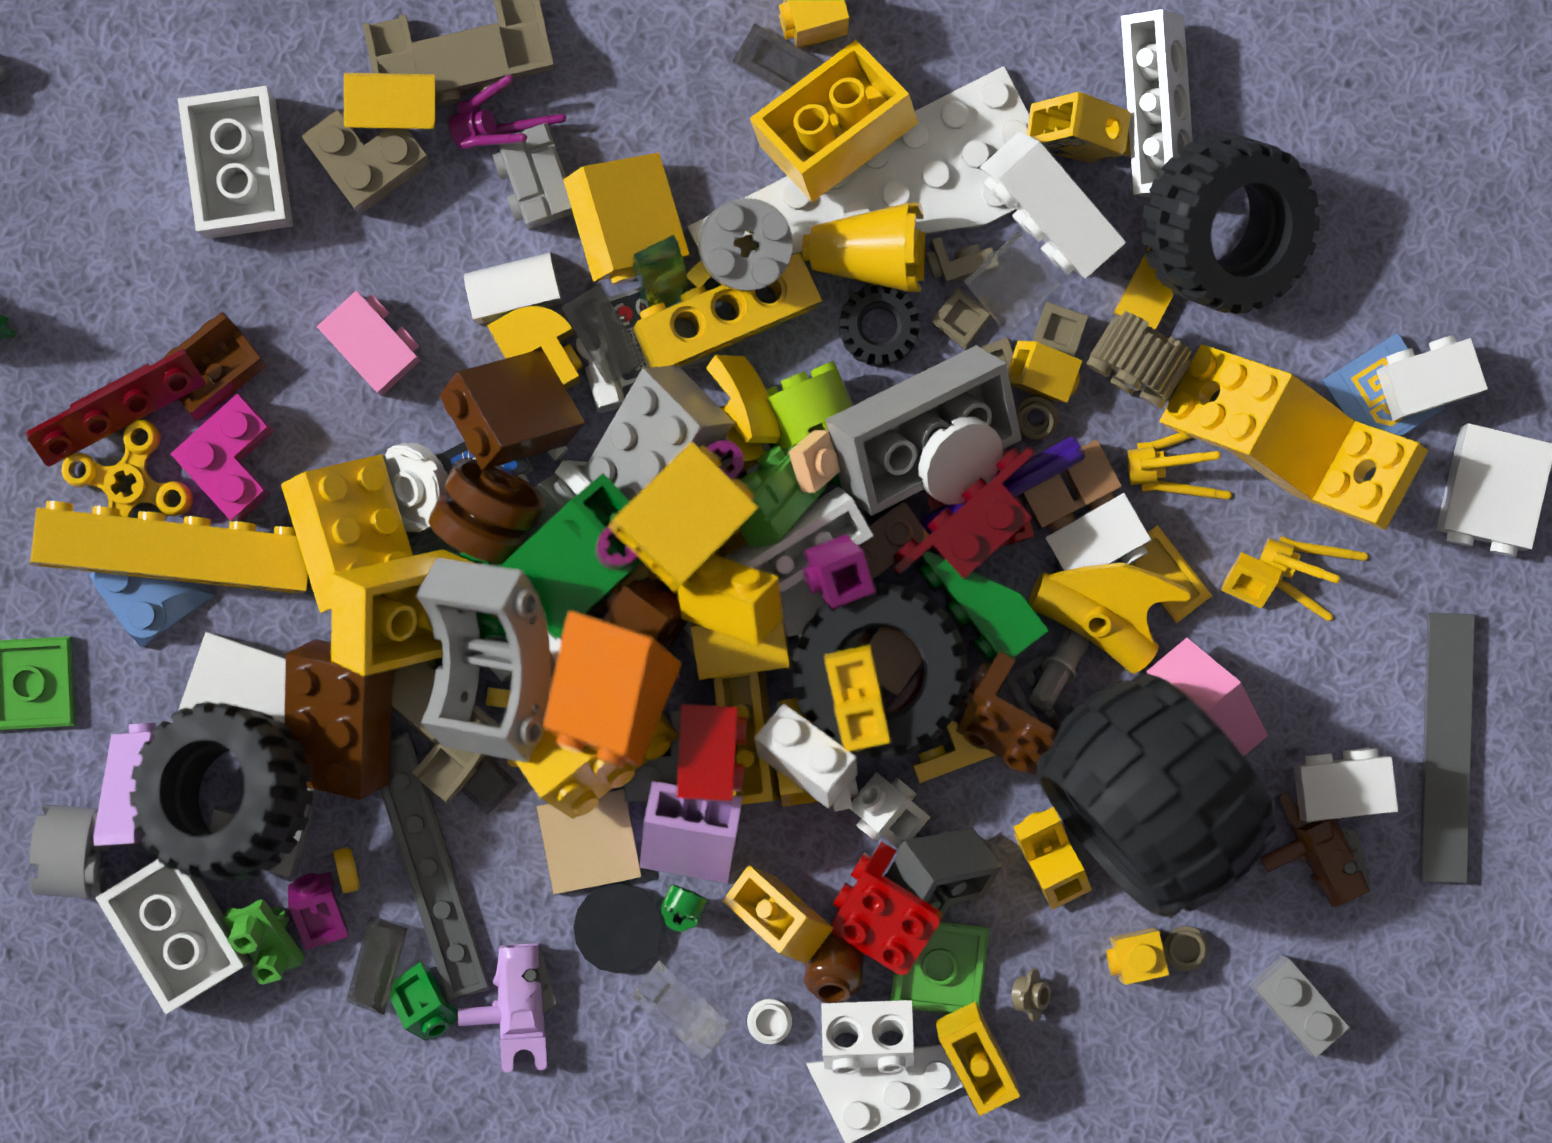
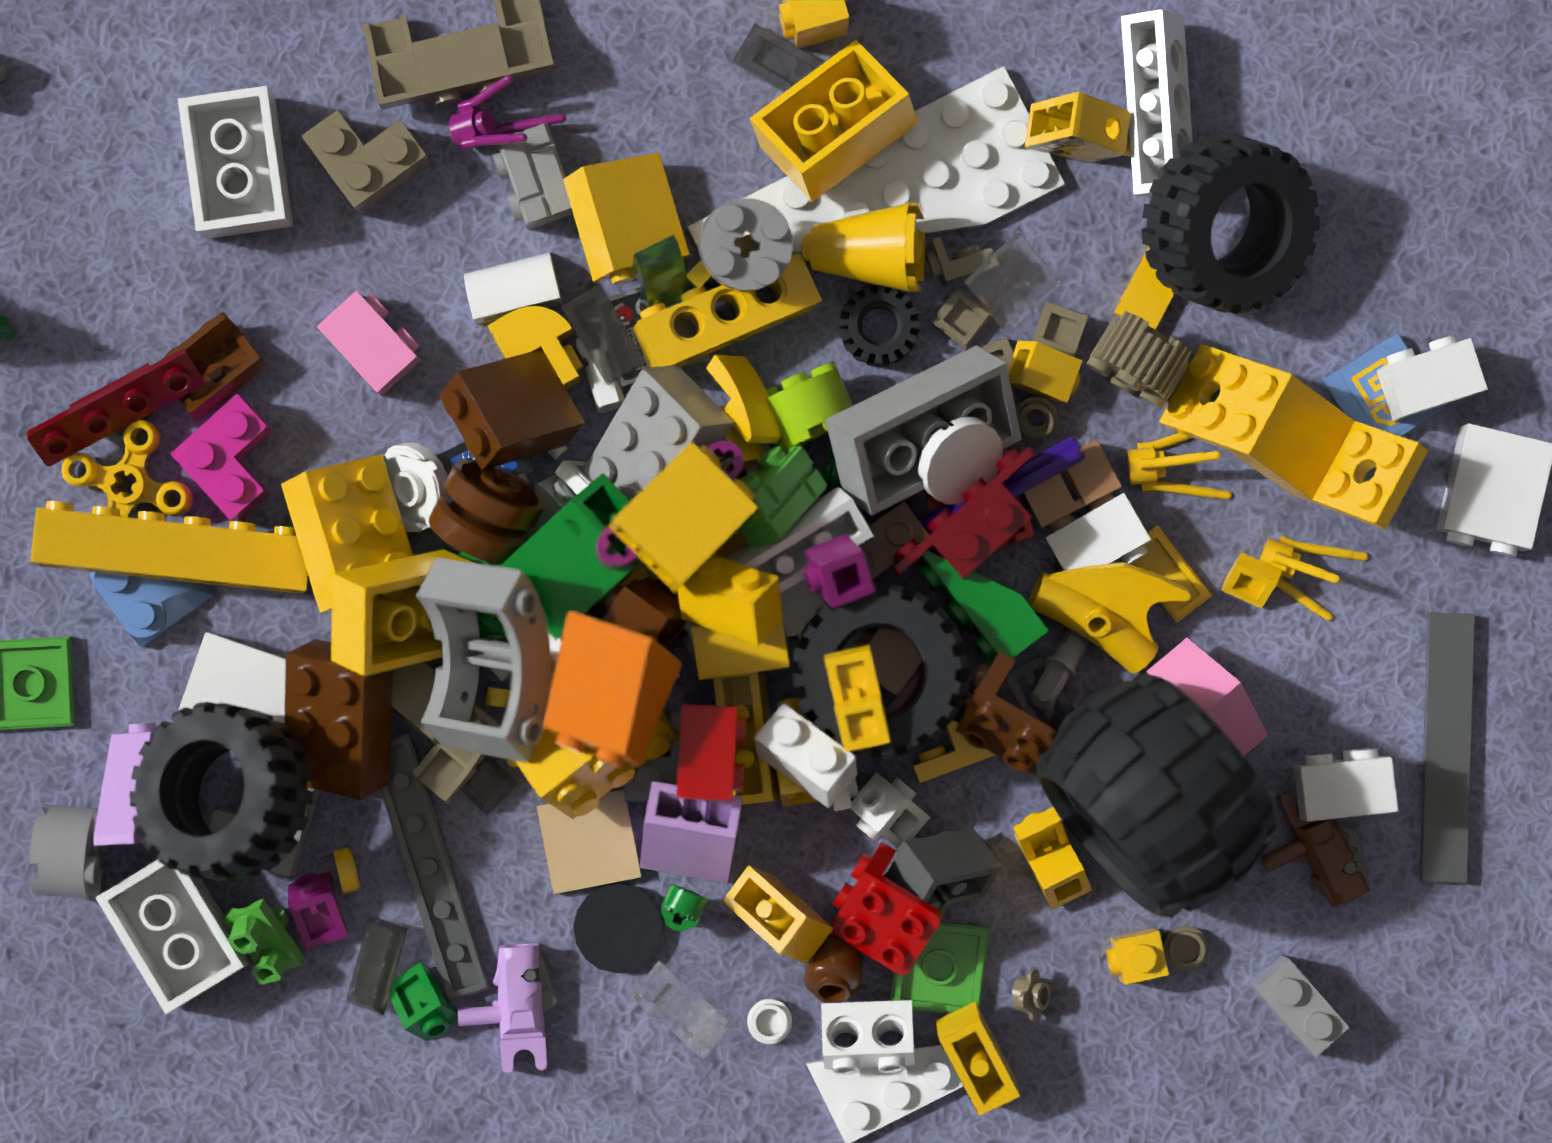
yellow slope [344,73,435,129] -> none
light nougat plate [789,430,841,493] -> none
white brick [980,131,1126,279] -> none

